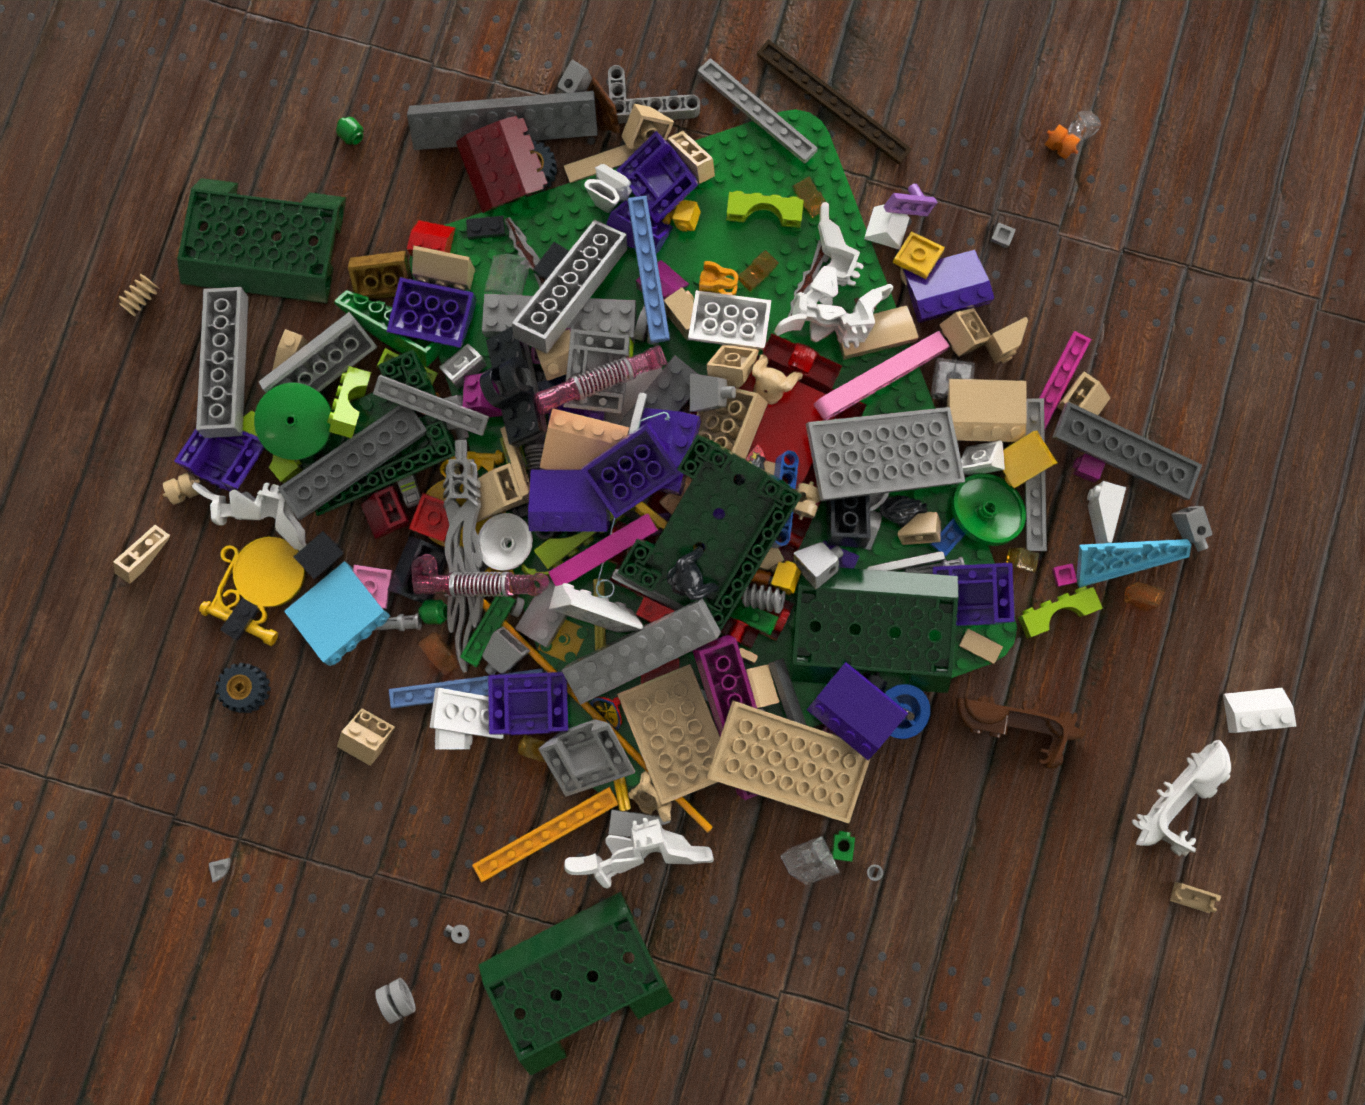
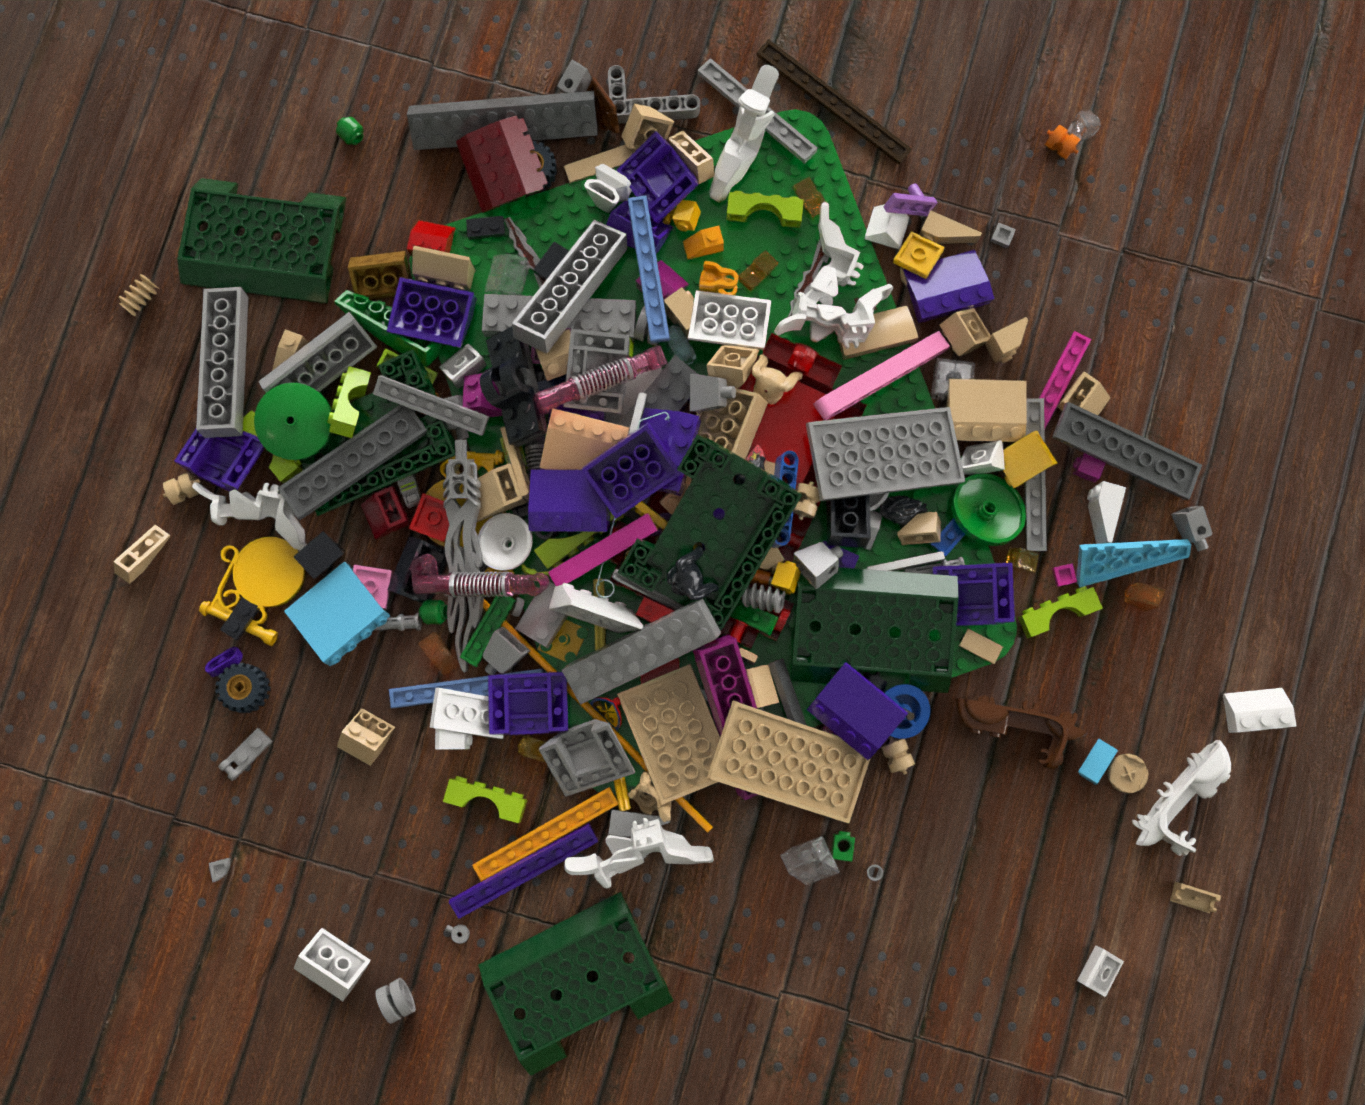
none -> dark purple plate [205,647,243,677]
none -> light grey plate [218,728,273,781]
none -> white slope [294,928,371,1001]
none -> lime arch [443,776,527,823]
none -> dark purple plate [449,823,598,919]
none -> clear light blue brick [664,323,696,365]
none -> light orange slope [683,226,724,260]
none -> white piece [709,65,779,202]
none -> tan wheel [881,737,915,775]
none -> tan slope [919,210,982,244]
none -> white slope [1077,946,1124,997]
none -> medium azure hinge [1078,739,1118,785]
none -> tan tile [1107,754,1149,793]

